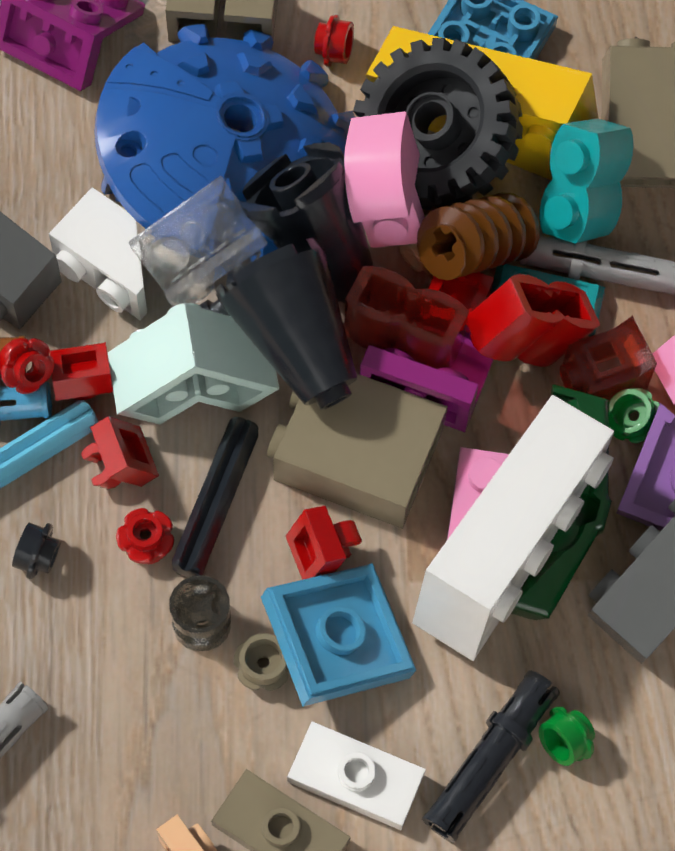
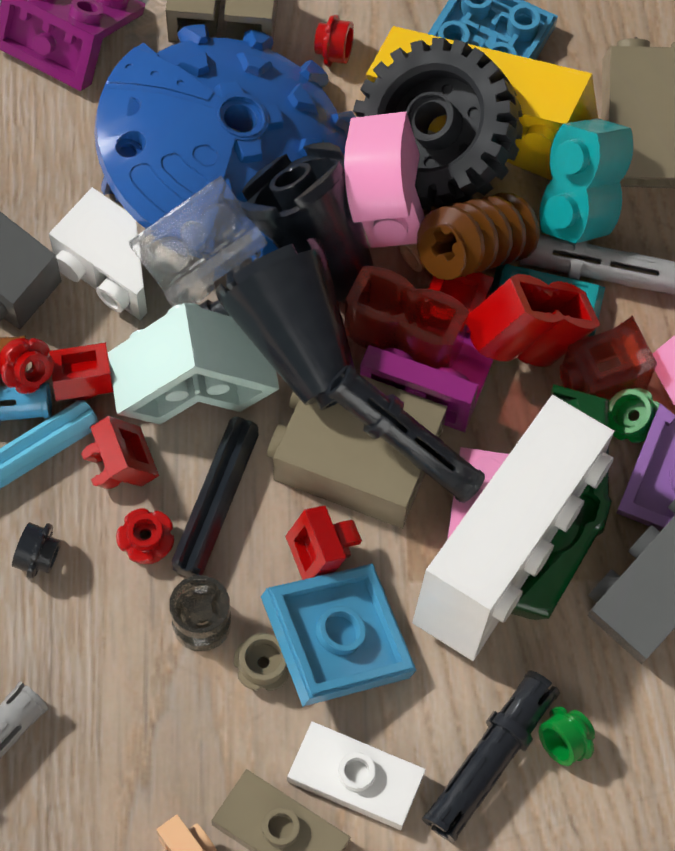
none -> black pin [326,365,485,503]

